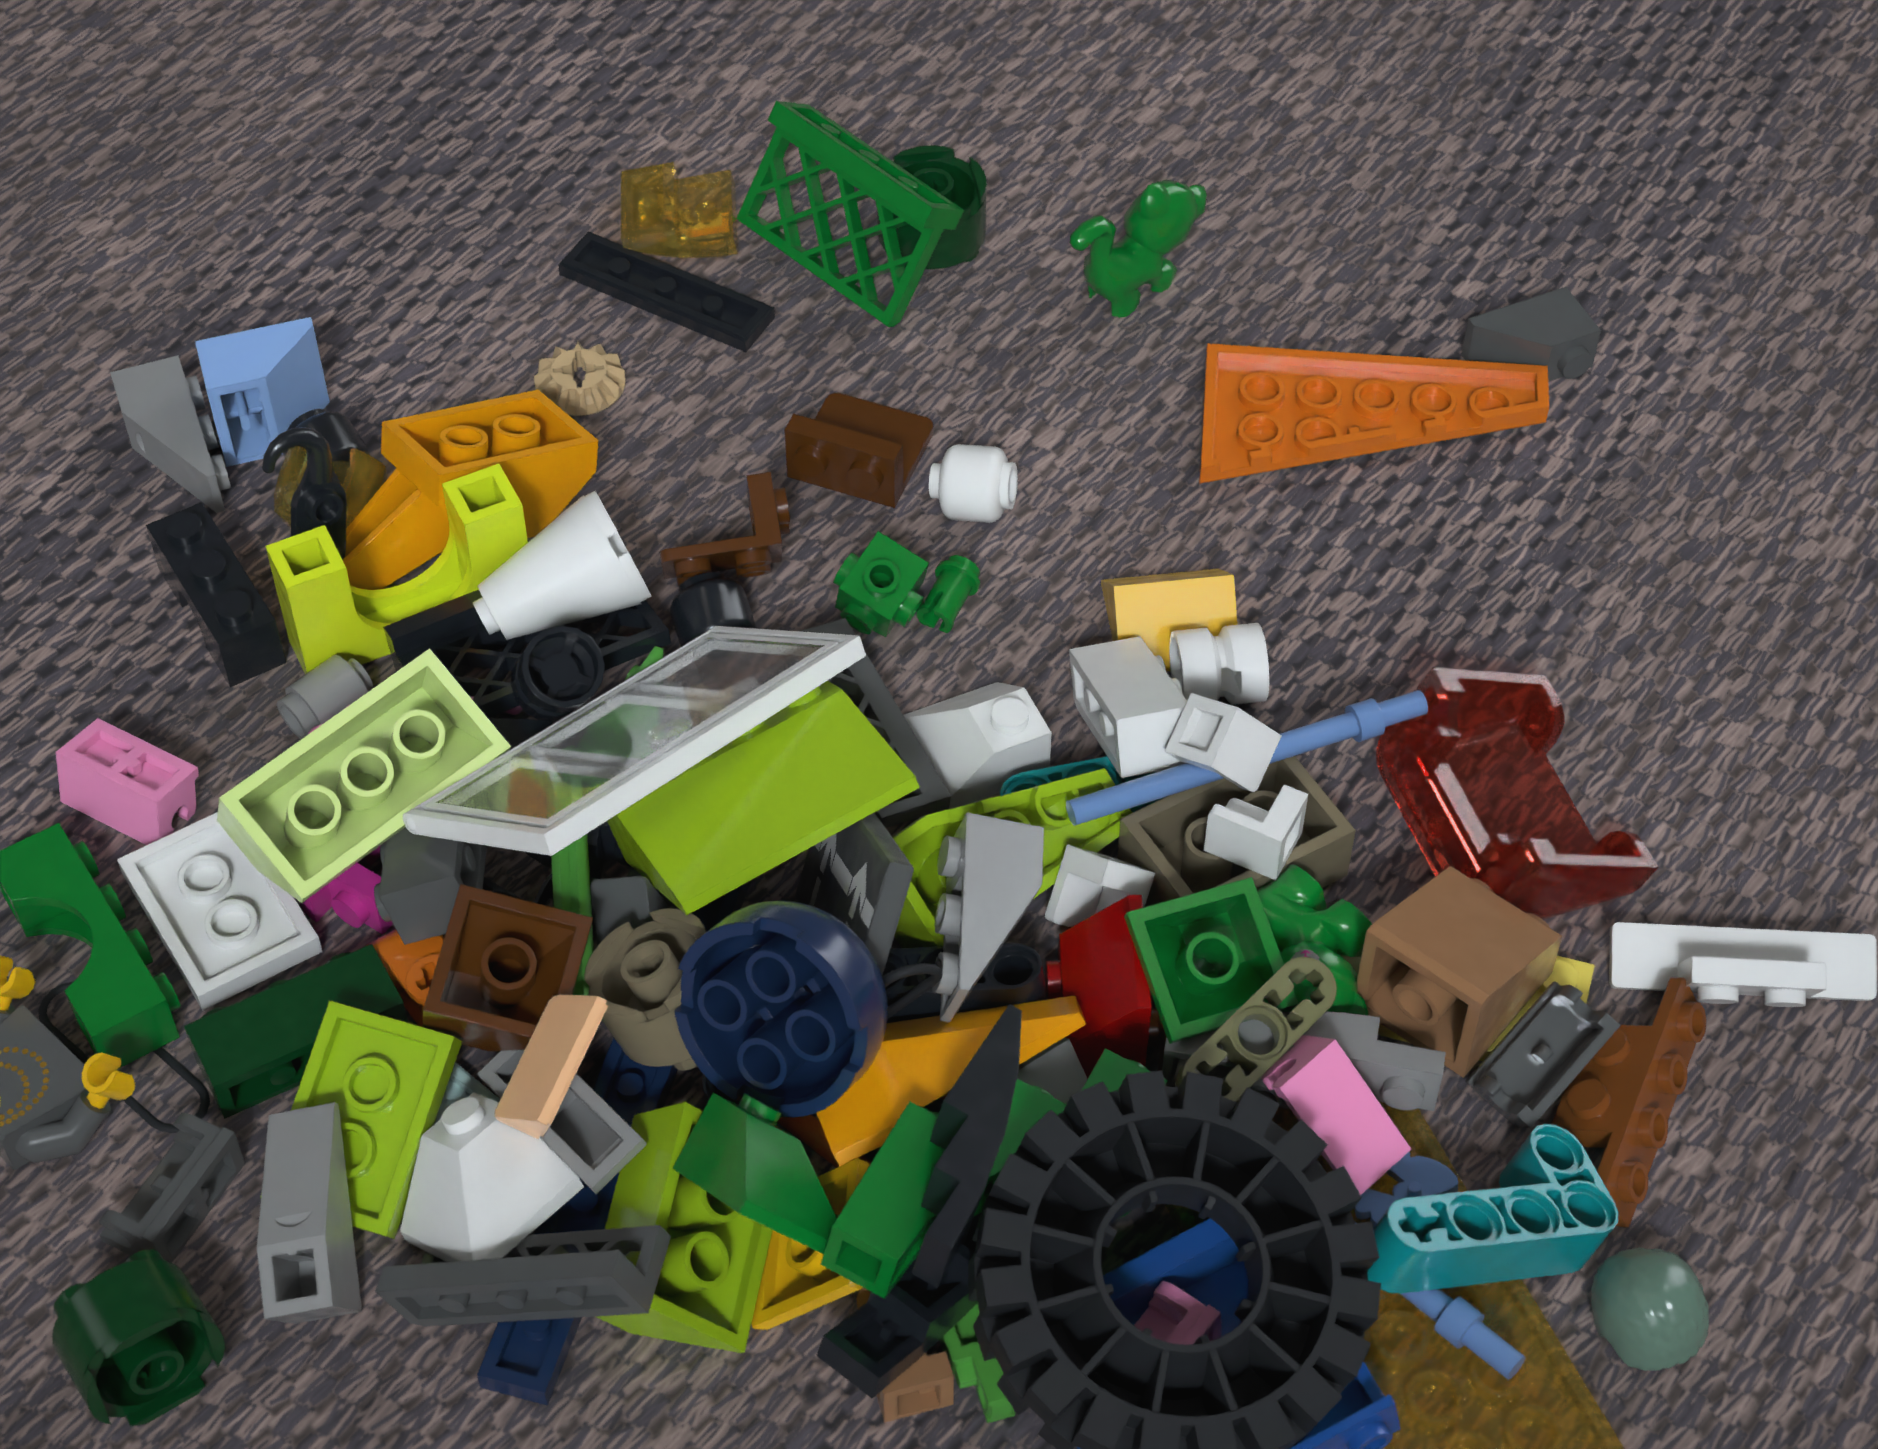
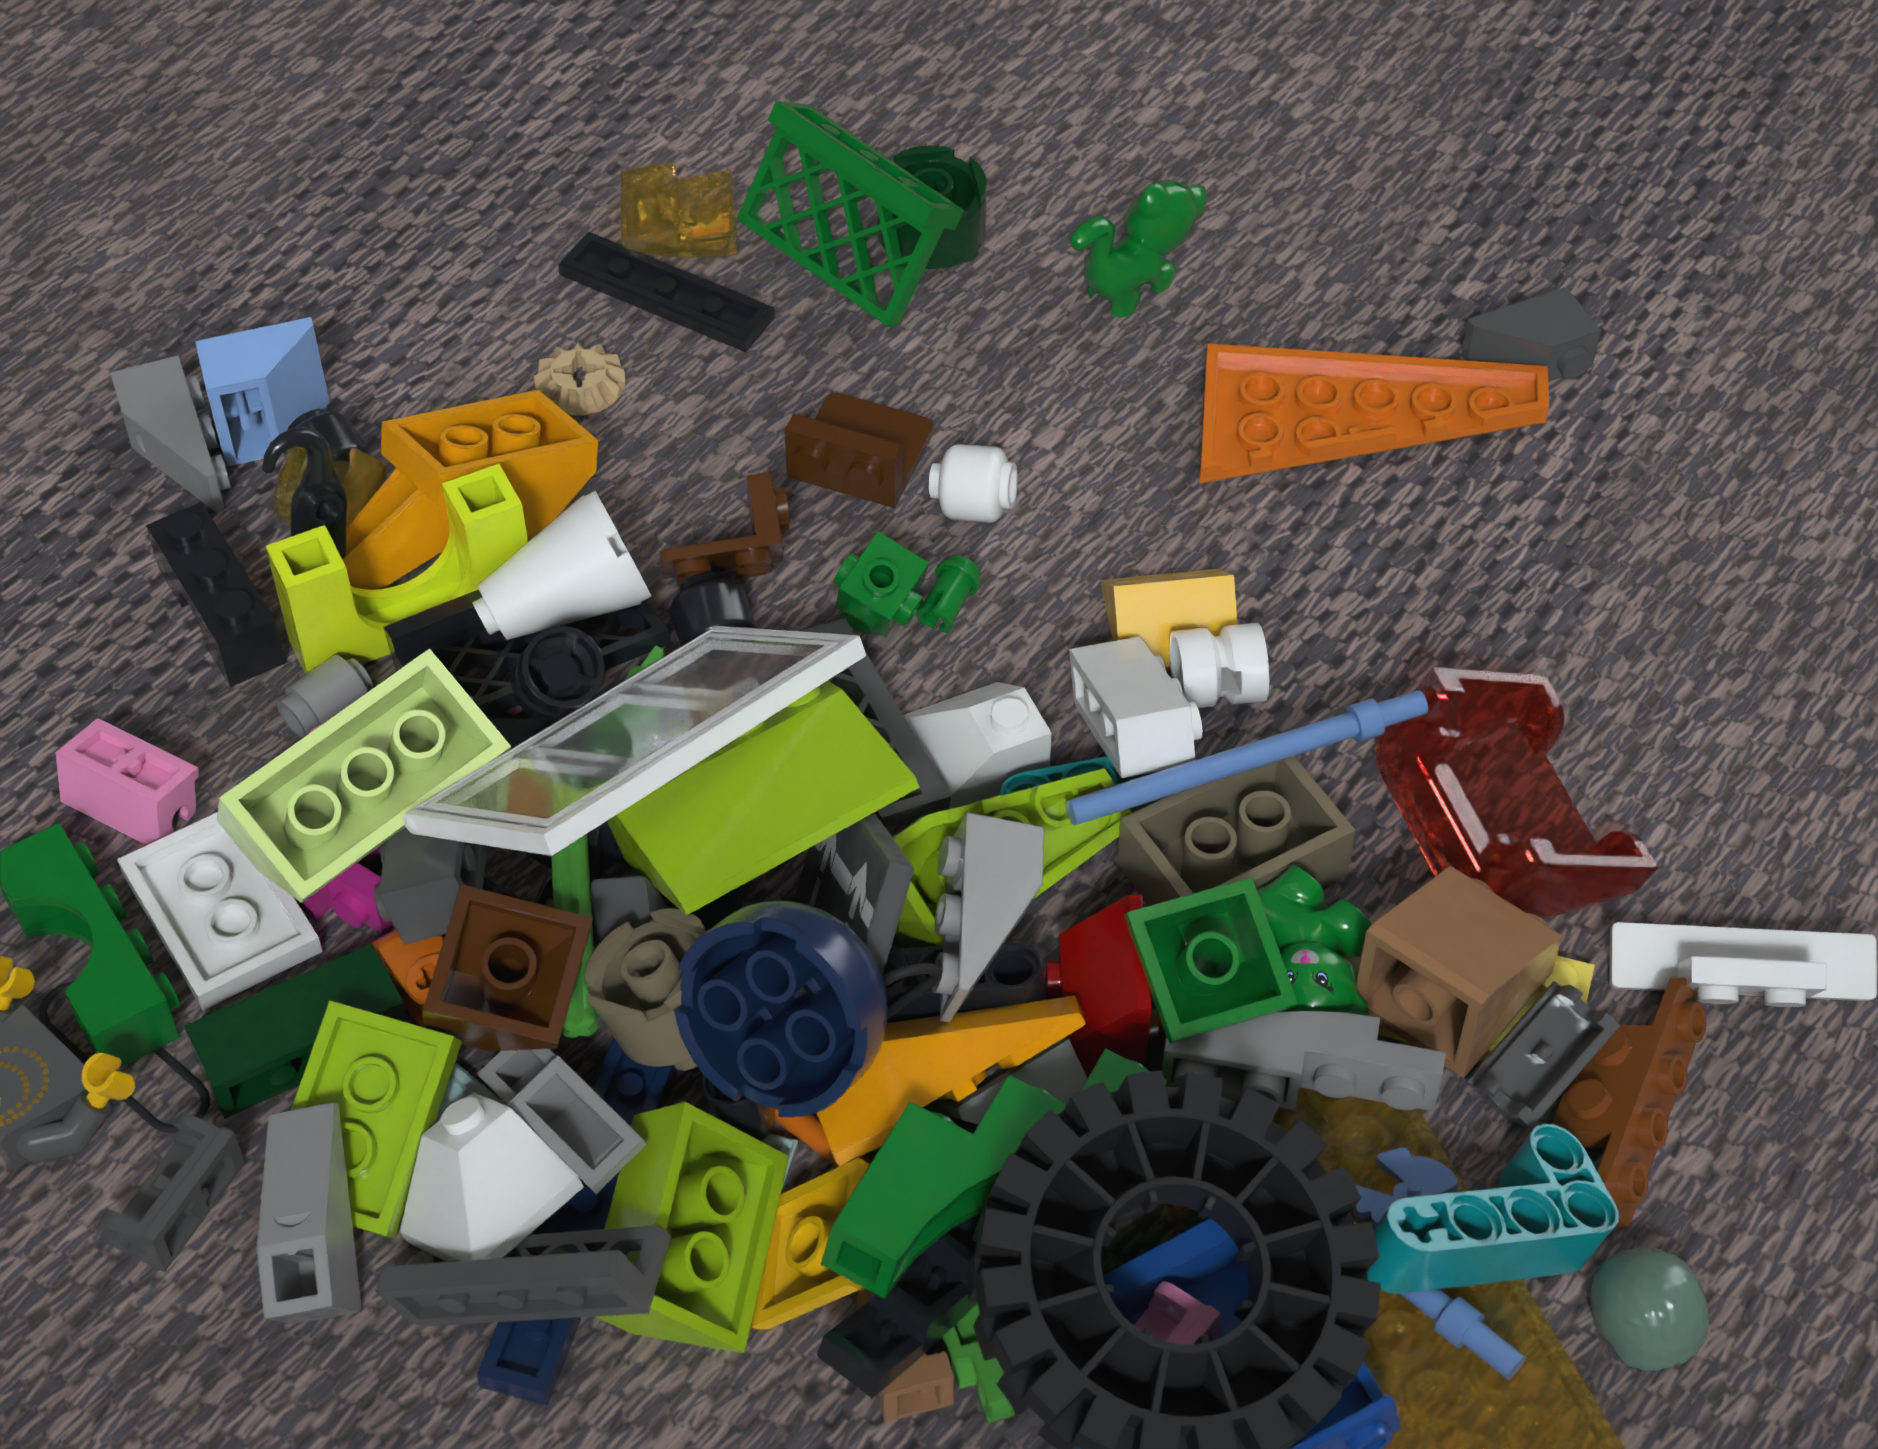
dark green brick [52,1249,225,1426] -> none
light nougat slope [495,995,608,1139] -> none
green slope [673,1092,837,1254] -> none
black slope [912,1004,1022,1288] -> none
white panel [1045,844,1155,927] -> none
white panel [1164,693,1282,792] -> none
olive beam [1175,957,1337,1101] -> none
white panel [1204,785,1308,880] -> none
bright pink hinge [1261,1035,1411,1195] -> none

